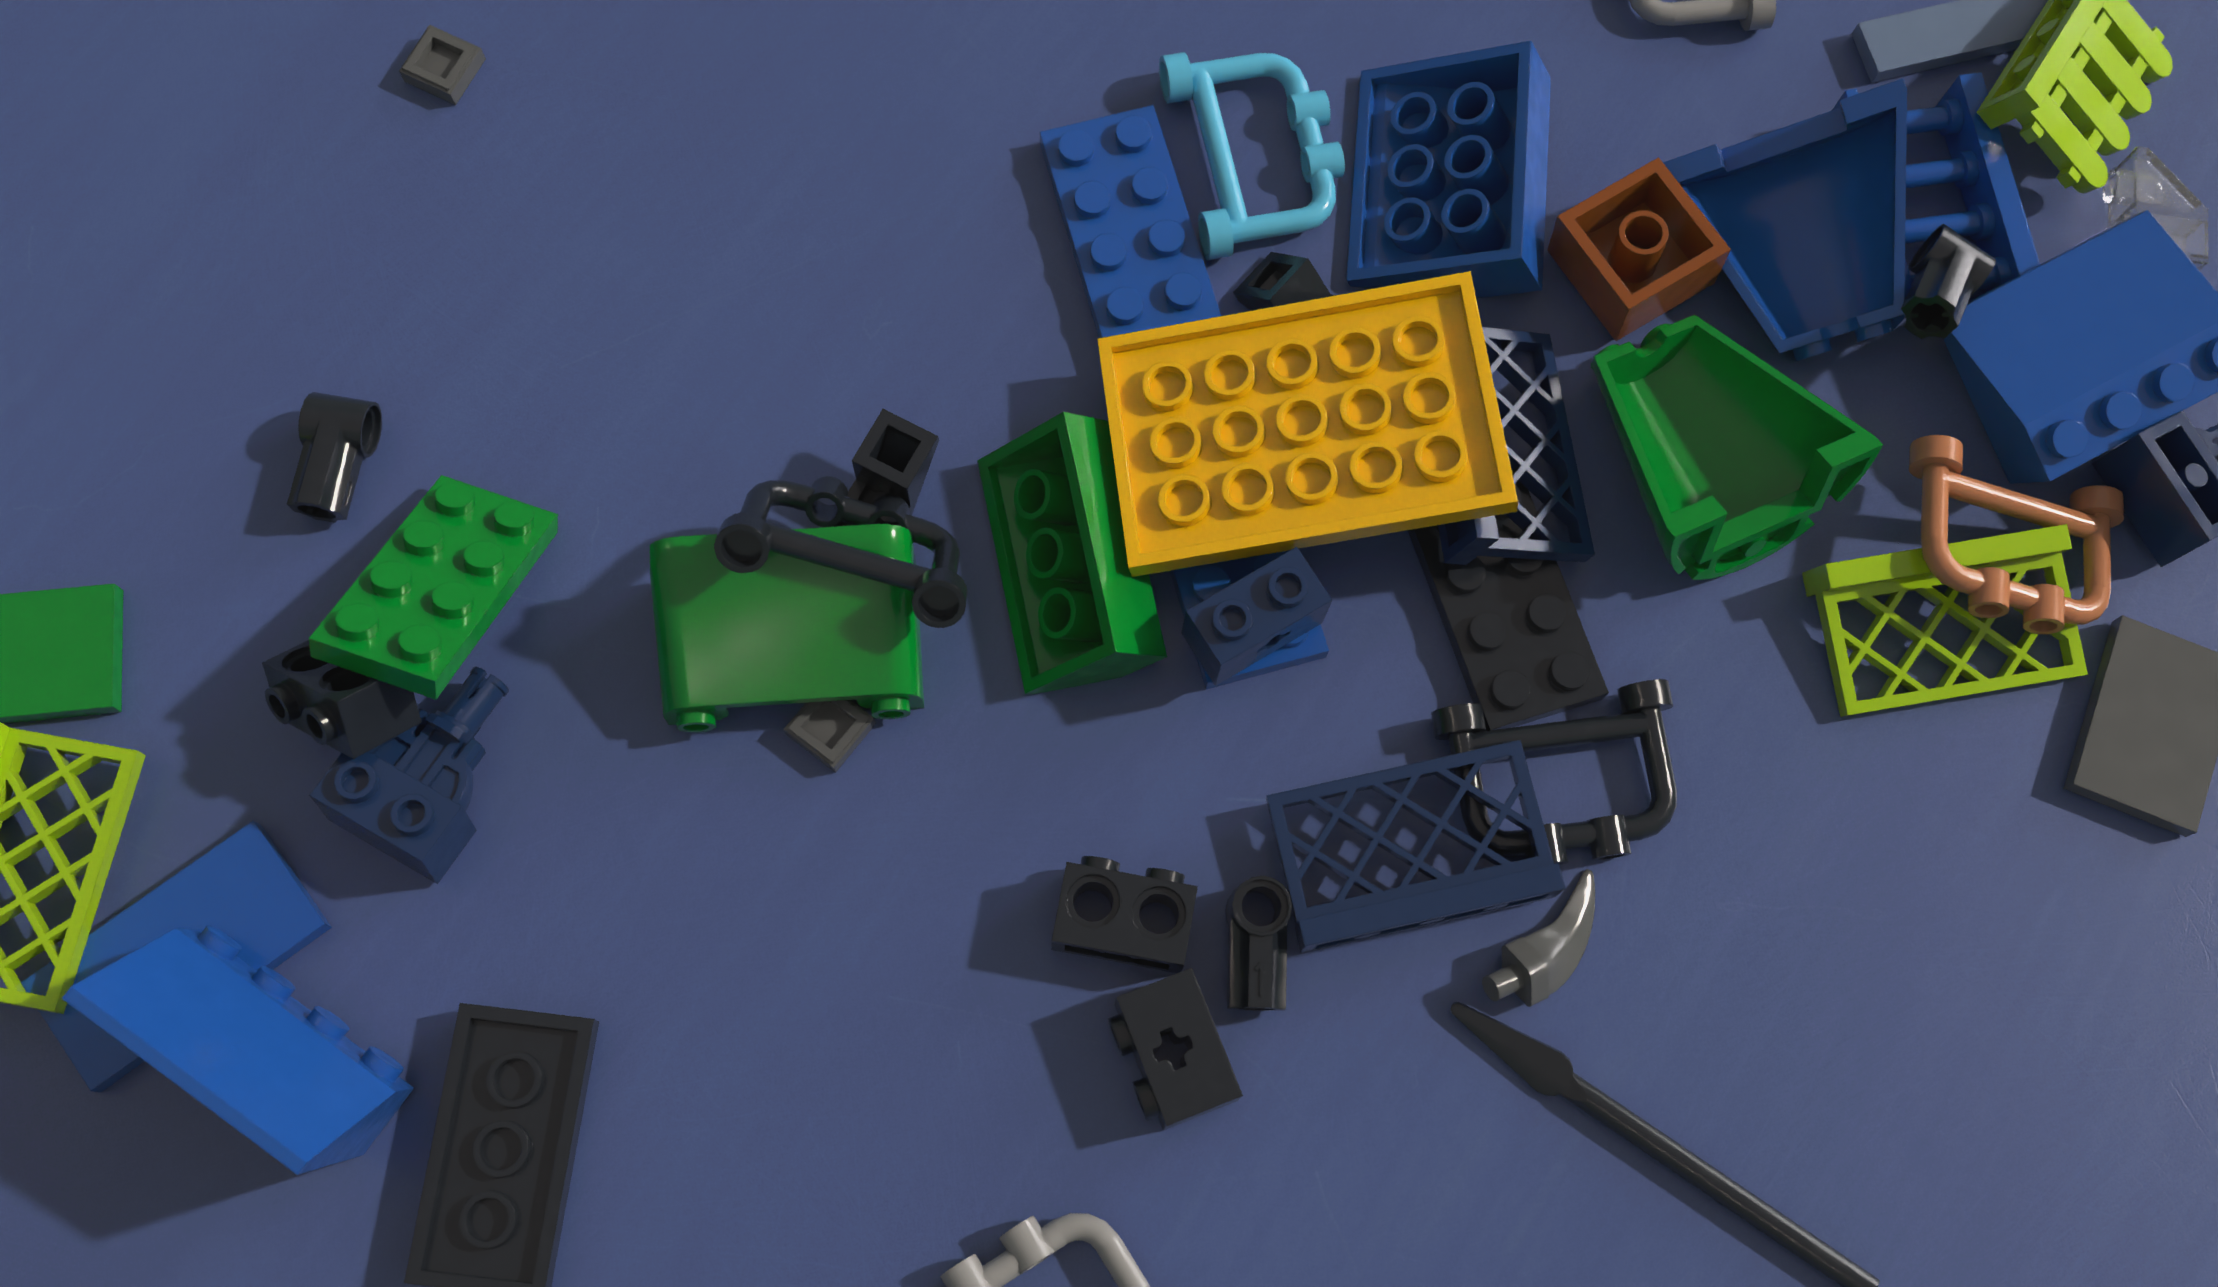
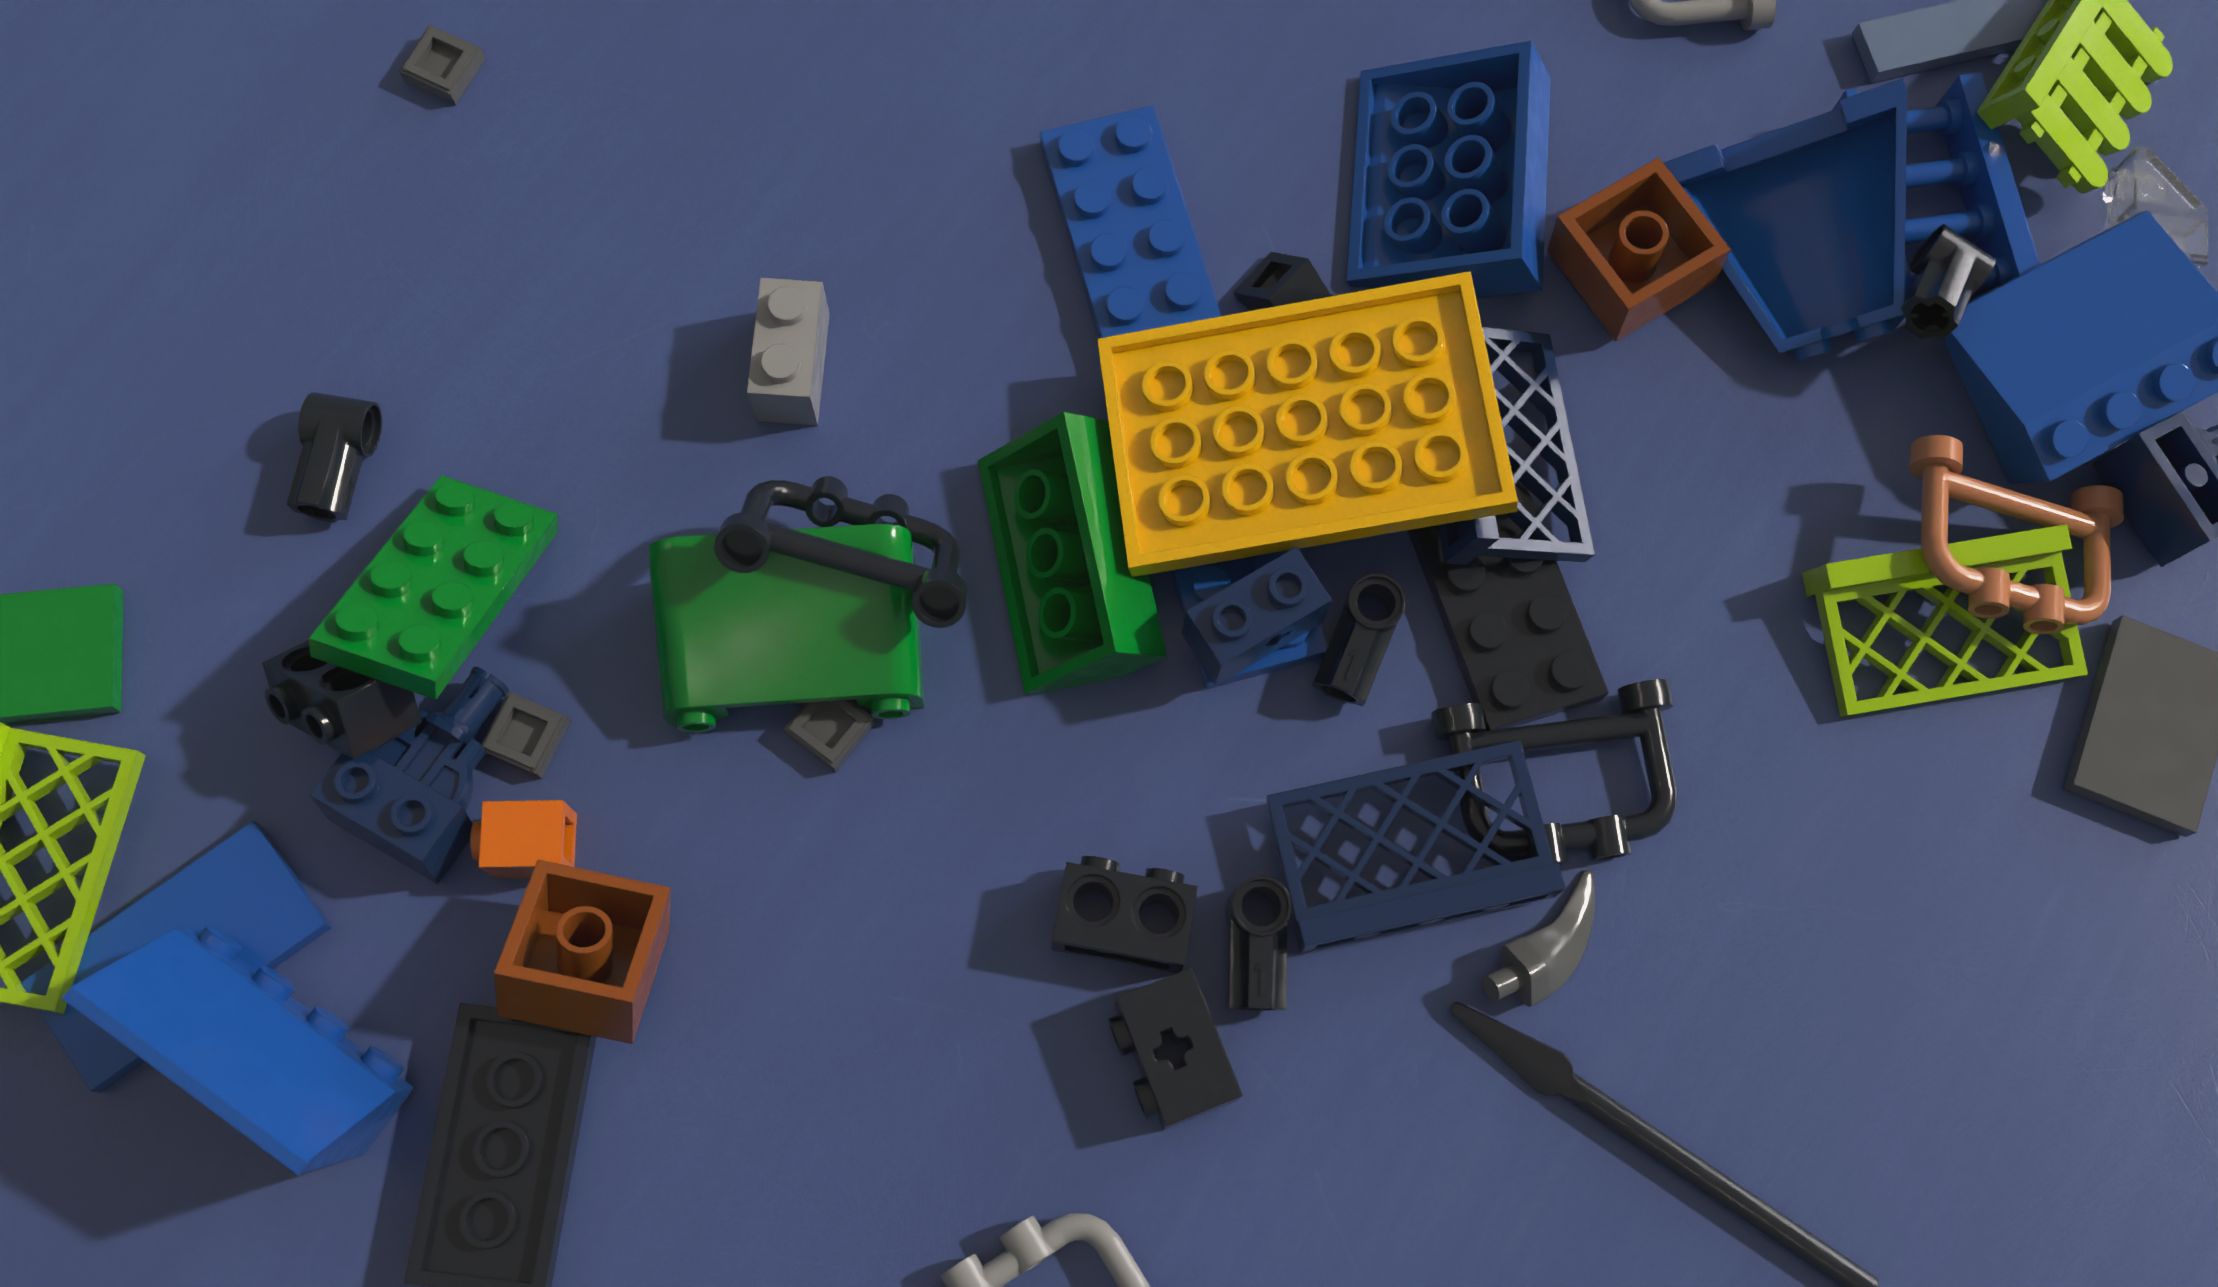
black slope [831,409,939,527] -> none
medium azure bar [1159,52,1345,260] -> none
green cone [1591,315,1883,580] -> none
none -> orange brick [470,800,577,879]
none -> dark grey tile [481,692,571,779]
none -> dark orange brick [494,859,671,1044]
none -> light grey brick [747,278,830,426]
none -> black piece [1312,573,1406,706]

